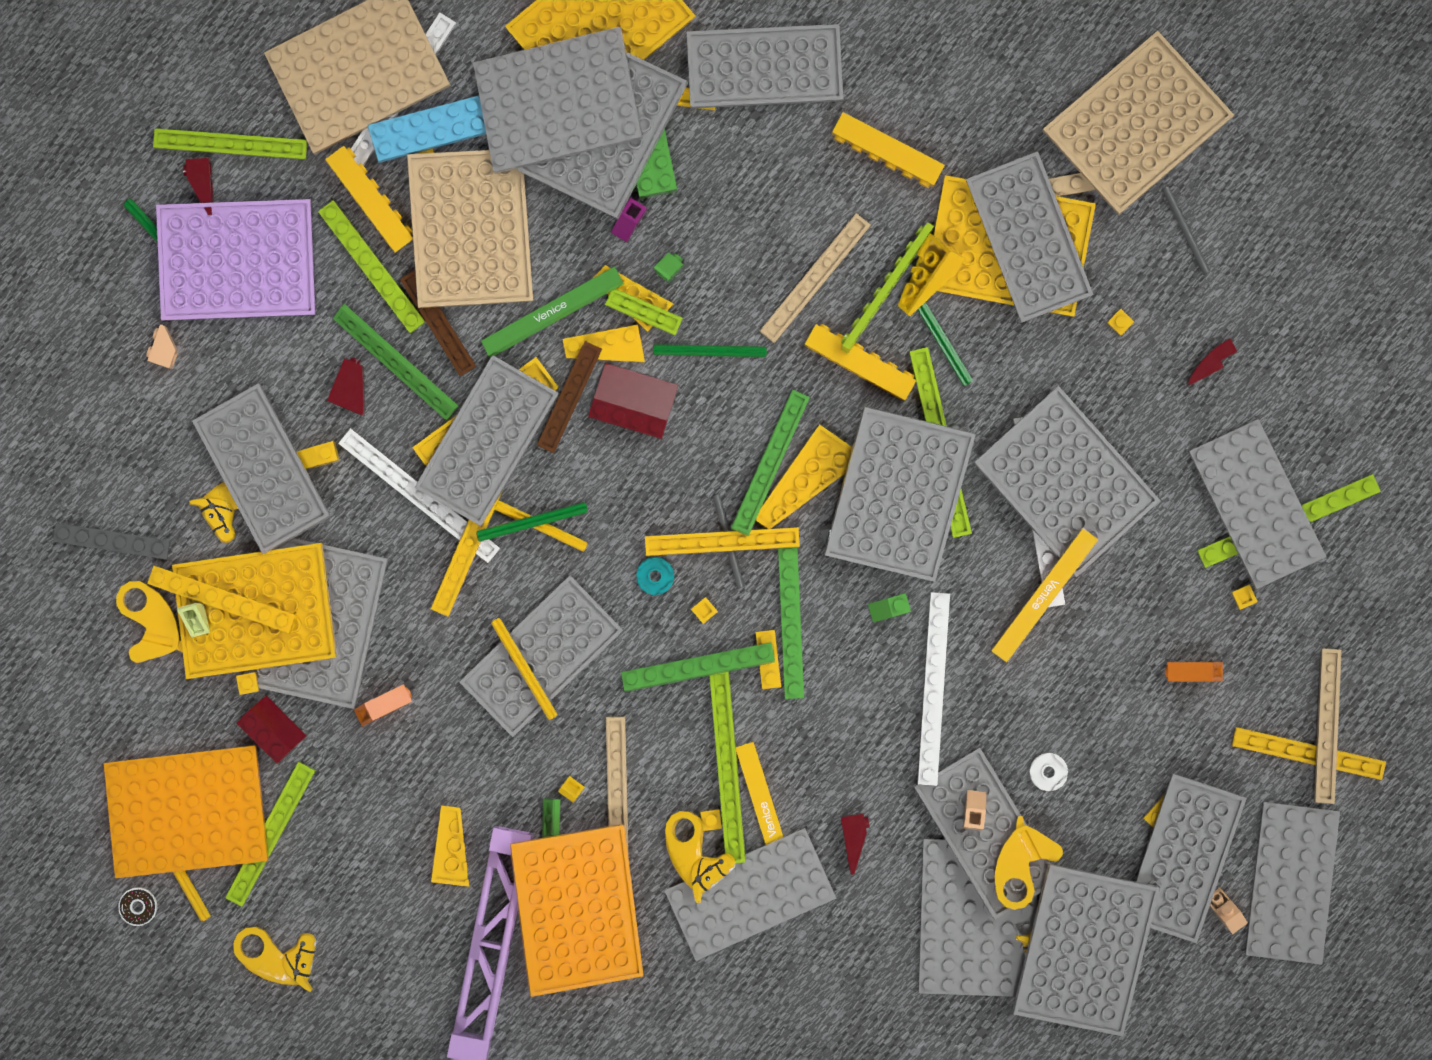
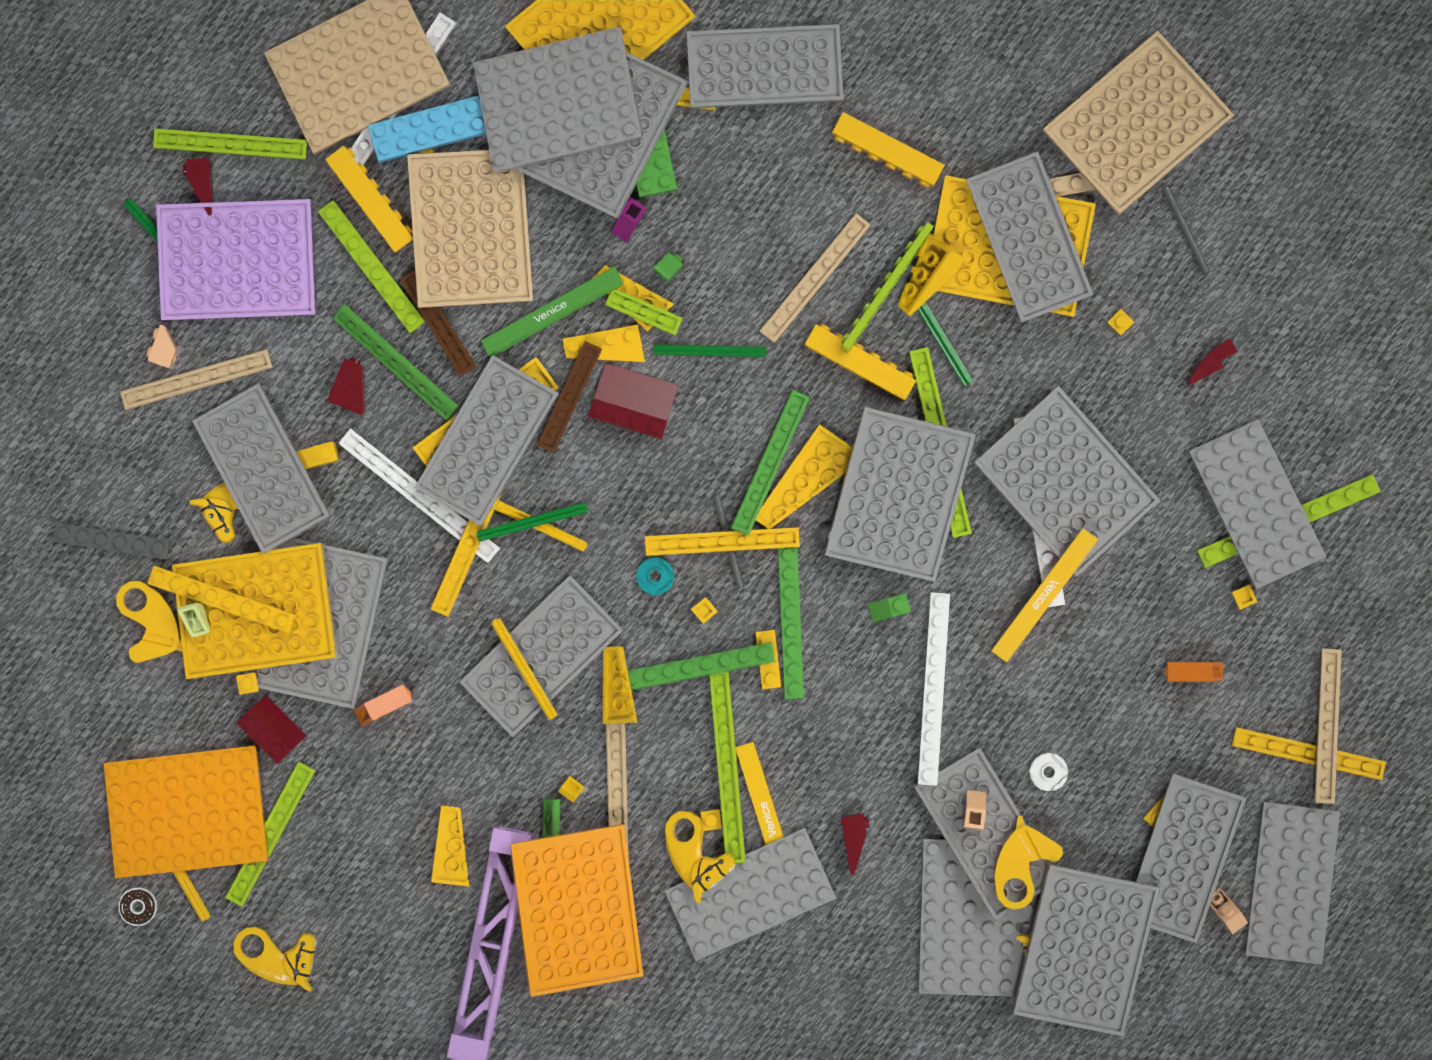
none -> tan tile [120,349,273,410]
none -> yellow wing [603,646,638,725]

